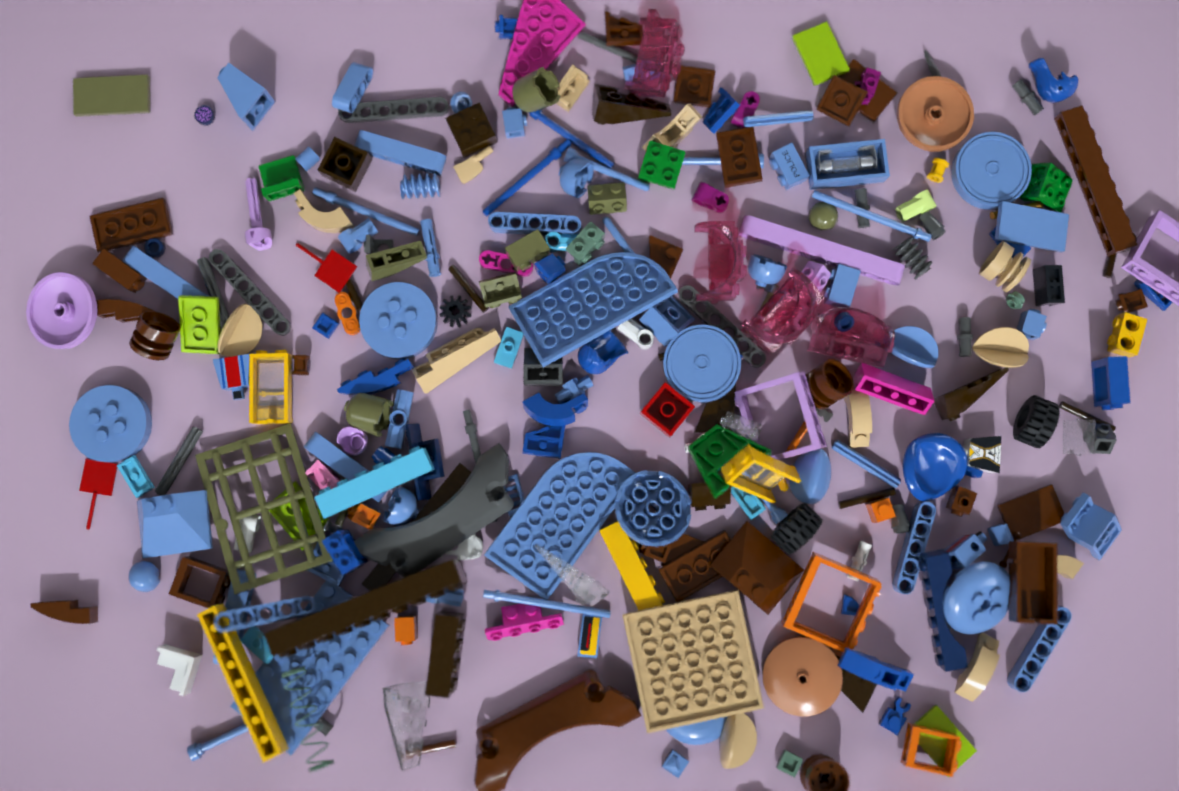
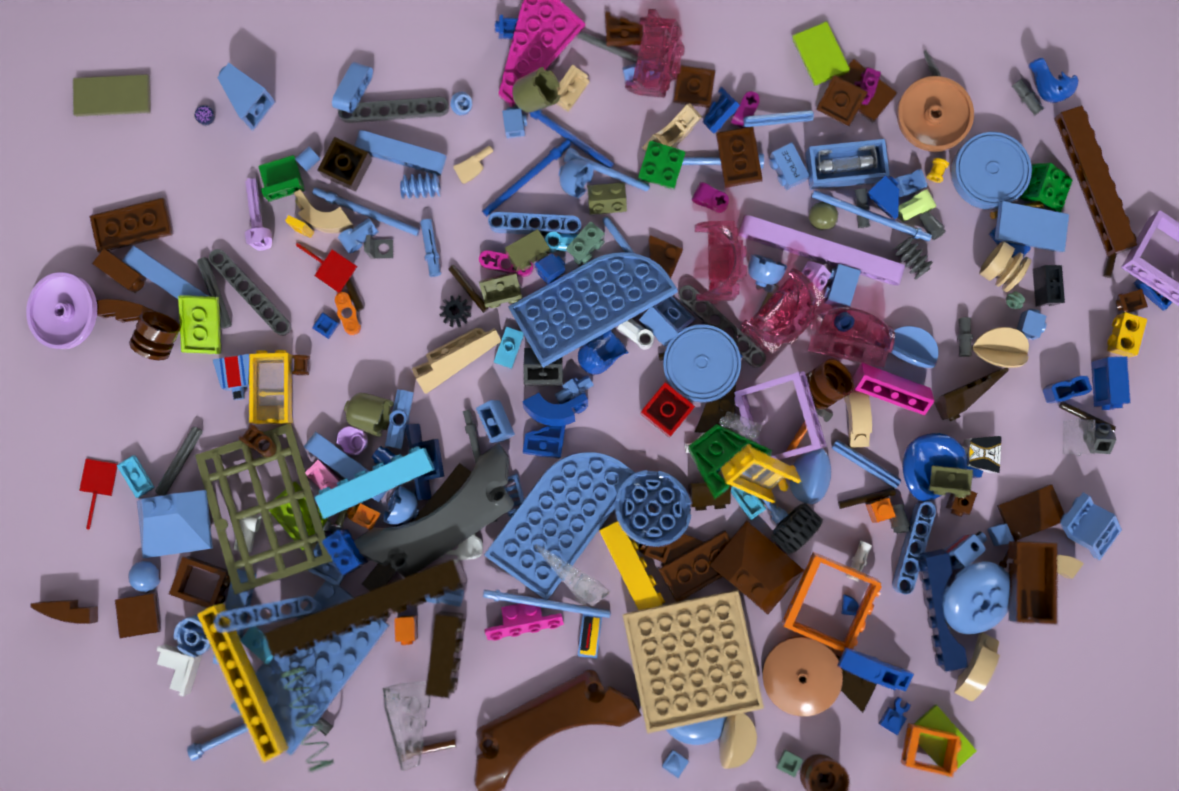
medium blue brick [69,385,152,463] -> none
dark blue tile [144,238,165,258] -> none
tan piece [218,304,262,357] -> none
blue slope [337,358,414,395] -> none
medium blue brick [359,282,438,360] -> none
olive slope [366,240,427,281] -> none
dark brown brick [445,102,497,158] -> none
dark brown wedge [592,84,672,125] -> none
medium blue beam [1007,606,1072,692] -> none
black tyre [1013,395,1060,449] -> none
none -> reddish brown tile [115,593,161,639]
none -> medium blue cylinder [174,615,211,657]
none -> reddish brown piece [238,423,277,457]
none -> yellow tile [285,215,314,238]
none -> medium blue brick [476,400,515,443]
none -> blue slope [867,175,899,220]
none -> medium blue bracket [895,169,927,197]
none -> olive bracket [929,465,973,498]
none -> blue brick [1042,376,1092,403]

